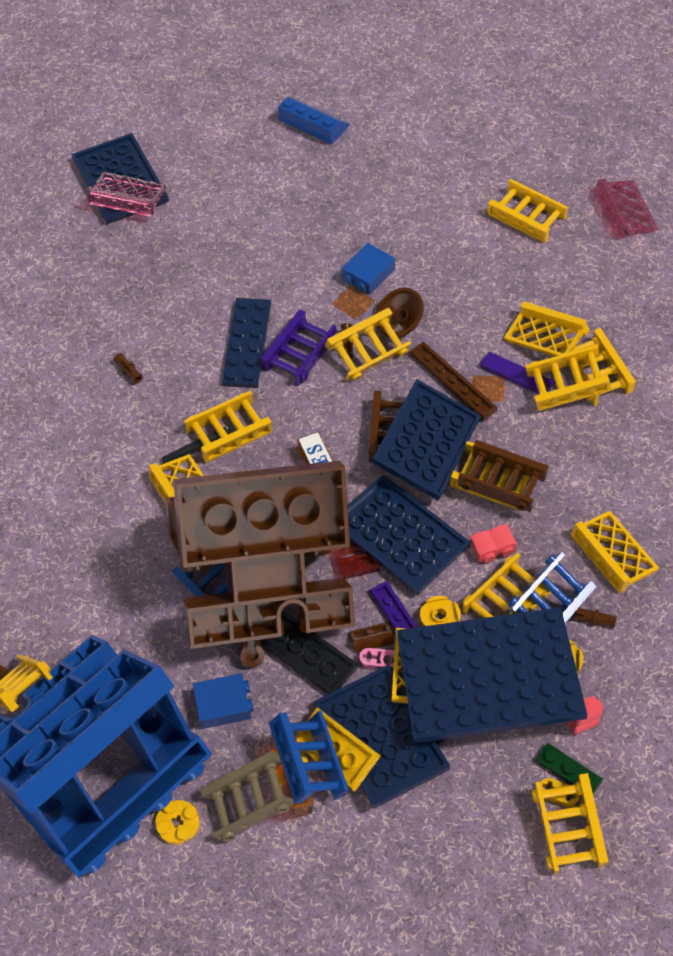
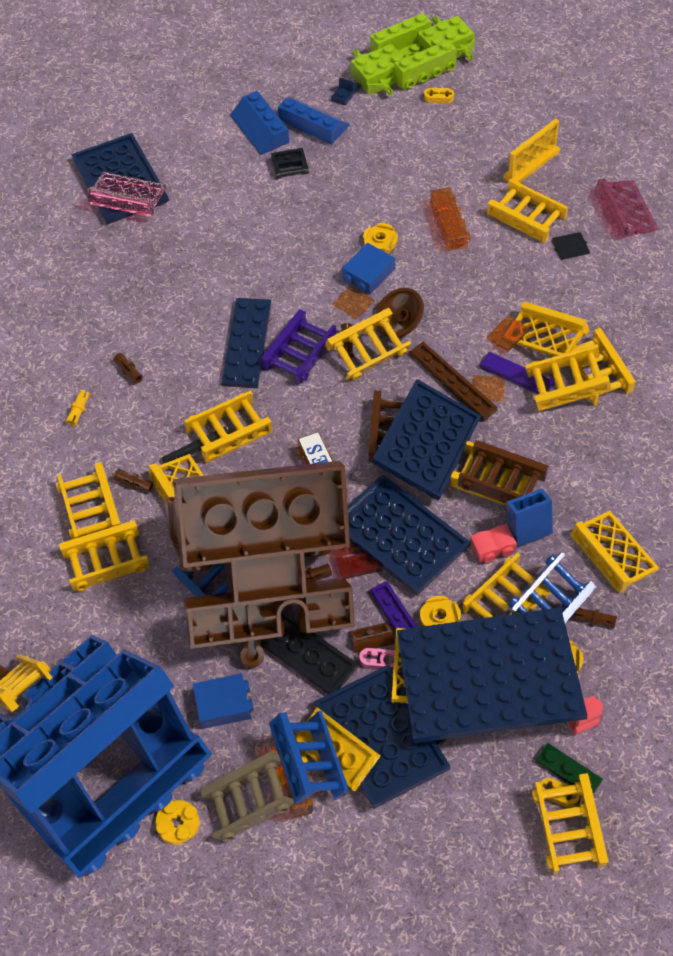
none -> yellow fence [56,462,120,540]
none -> yellow fence [59,520,150,592]
none -> yellow pin [65,390,90,426]
none -> reddish brown pin [114,468,154,493]
none -> blue slope [230,91,289,155]
none -> black plate [271,148,309,179]
none -> reddish brown pin [305,563,332,582]
none -> dark blue slope [331,77,361,106]
none -> lime piece [350,13,475,96]
none -> yellow plate [363,223,398,254]
none -> yellow beam [424,88,454,103]
none -> clear orange brick [430,187,471,251]
none -> clear orange piece [487,316,530,352]
none -> yellow fence [503,119,561,183]
none -> blue brick [507,488,553,547]
none -> black piece [552,232,590,260]

